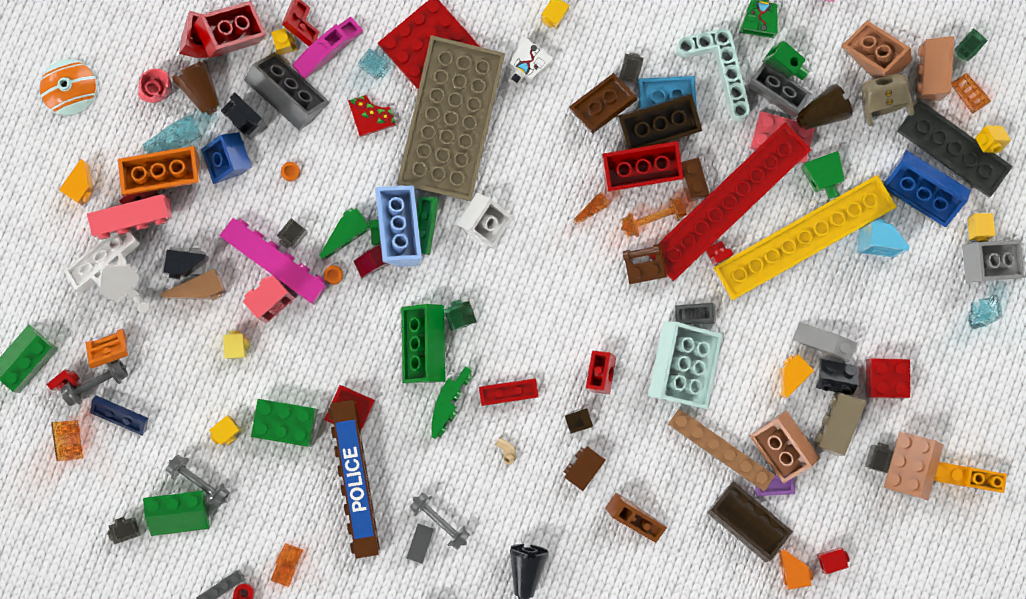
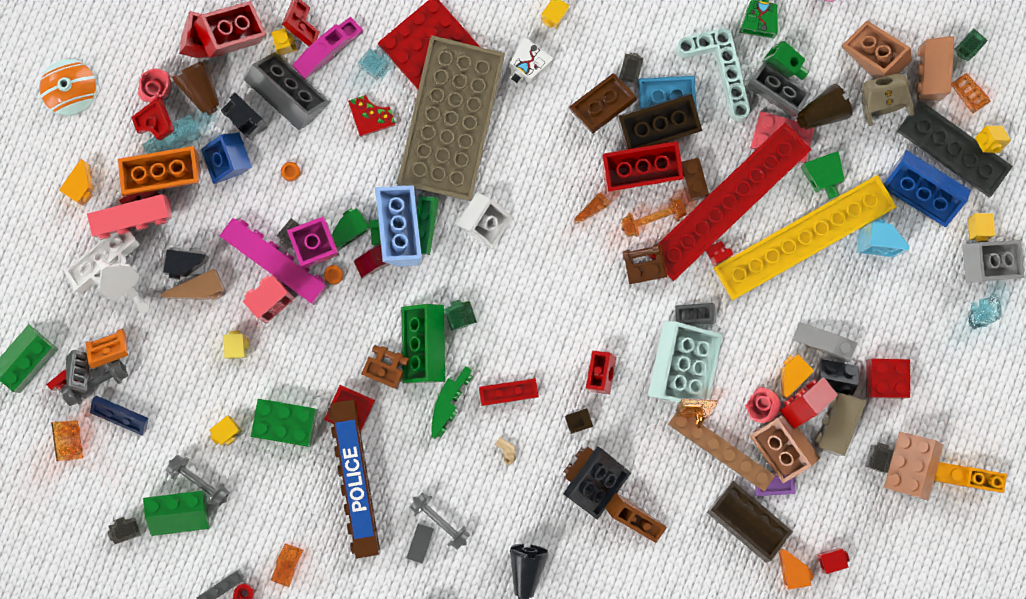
none -> dark grey slope [66,350,89,393]
none -> red tile [131,97,174,140]
none -> dark pink brick [287,216,340,269]
none -> dark orange plate [361,345,410,389]
none -> black plate [563,446,631,520]
none -> clear orange slope [676,399,718,429]
none -> coral hair [745,387,781,423]
none -> brick [779,377,838,429]

